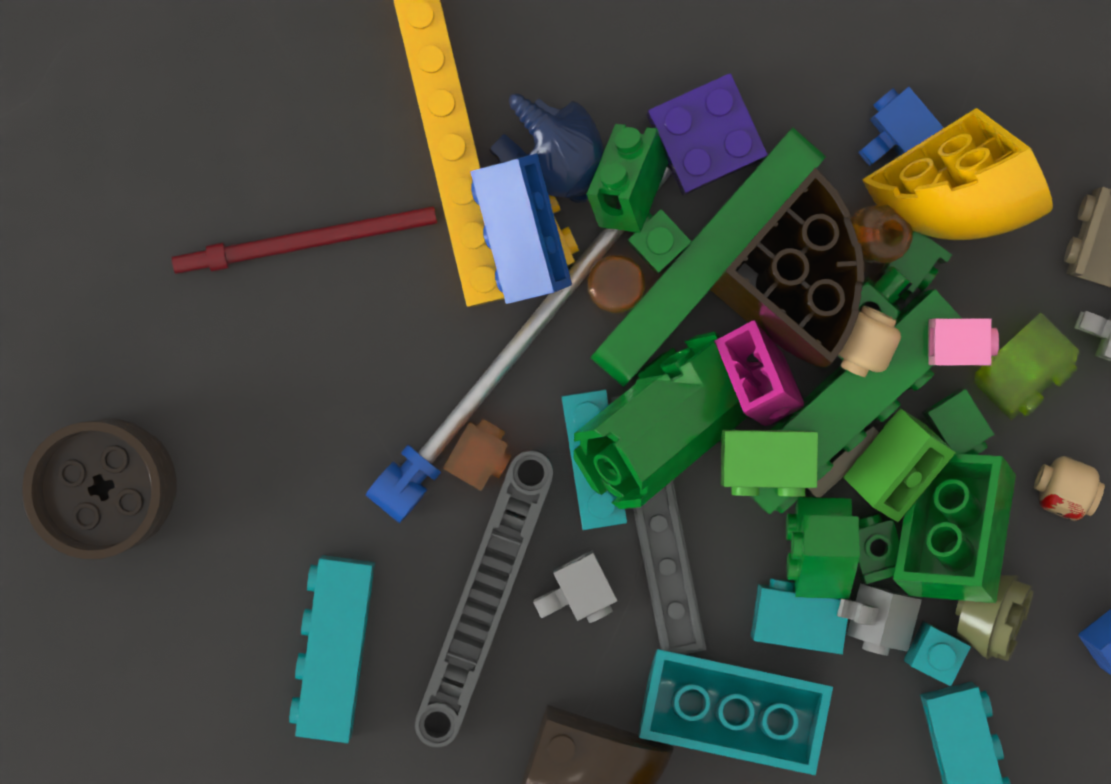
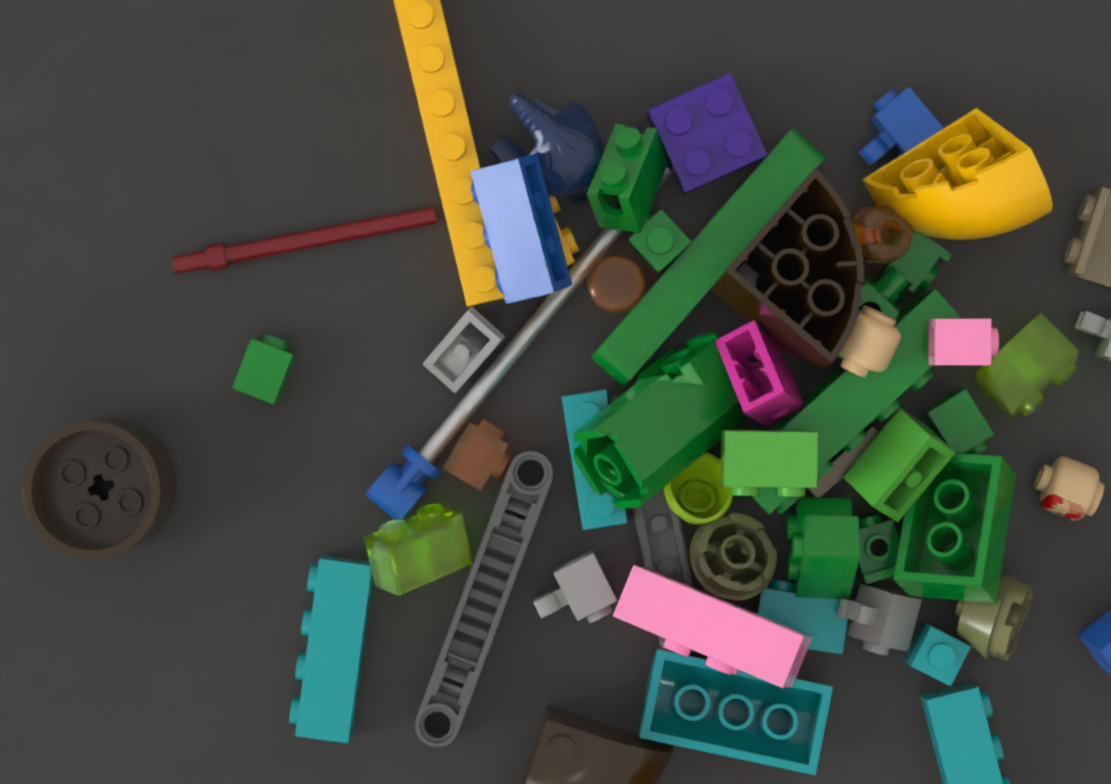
none -> green brick [232,333,298,405]
none -> clear neon green brick [364,504,473,596]
none -> light grey slope [423,306,505,393]
none -> bright pink brick [613,565,813,688]
none -> lime piece [663,452,733,525]
none -> olive cone [690,513,777,600]

